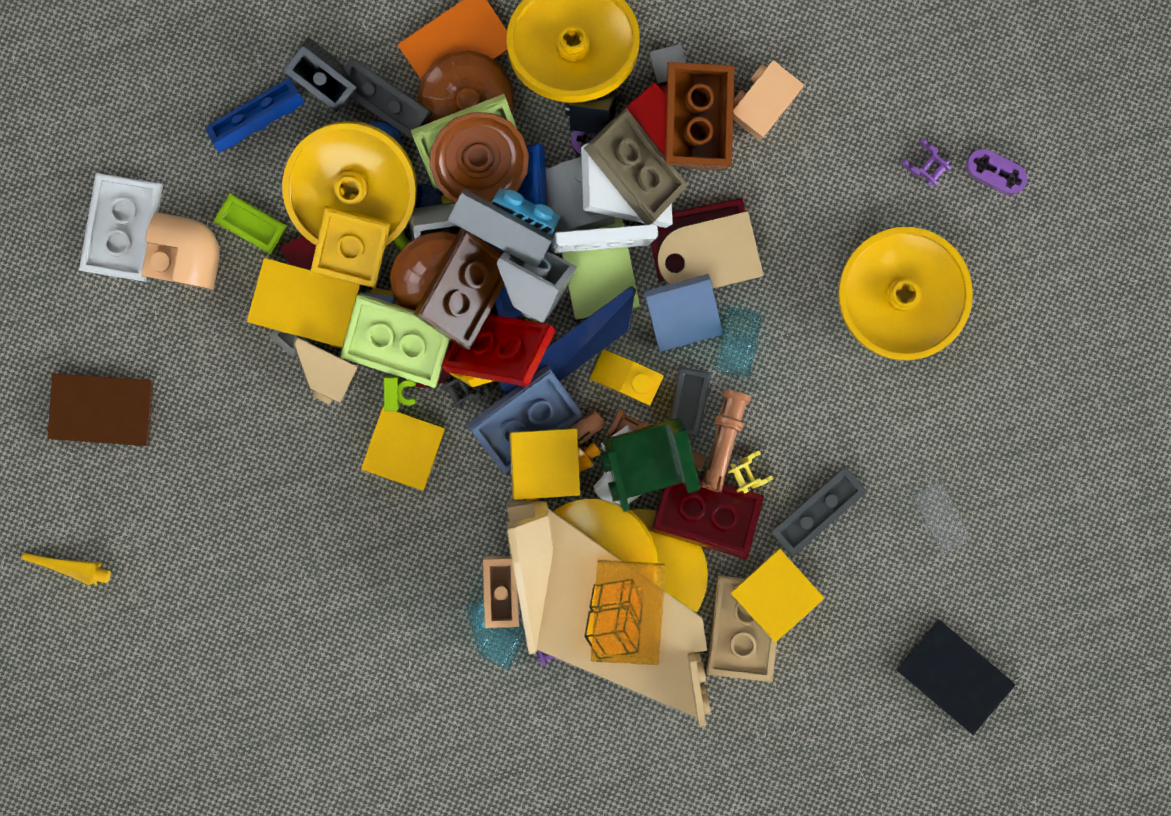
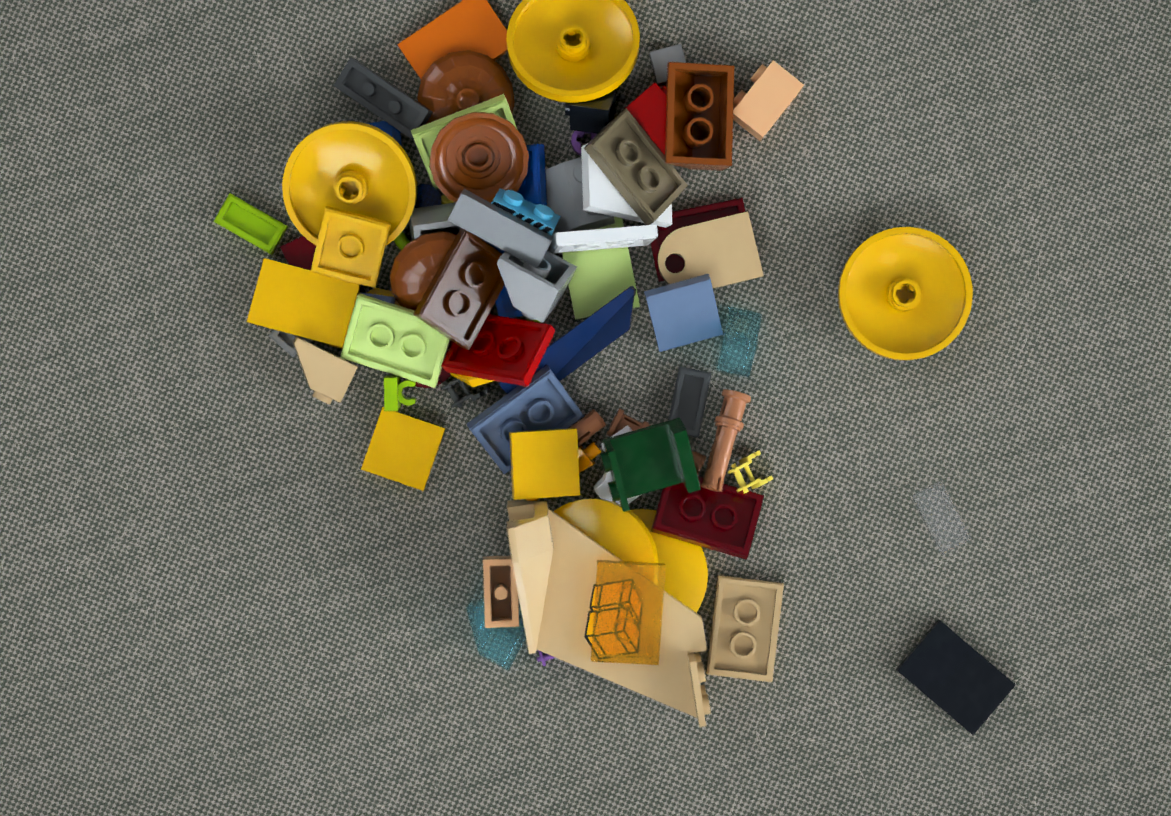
yellow piece [22,553,111,586] -> none
reddish brown tile [47,373,154,446] -> none
white tile [79,173,163,282] -> none
light nougat brick [141,212,220,291] -> none
blue plate [205,77,305,153] -> none
black slope [283,37,357,112] -> none
yellow slope [589,349,664,406] -> none
yellow tile [730,548,825,643] -> none
dark grey plate [770,466,868,557] -> none
medium lavender piece [901,138,952,187] -> none
medium lavender beam [965,149,1027,195] -> none

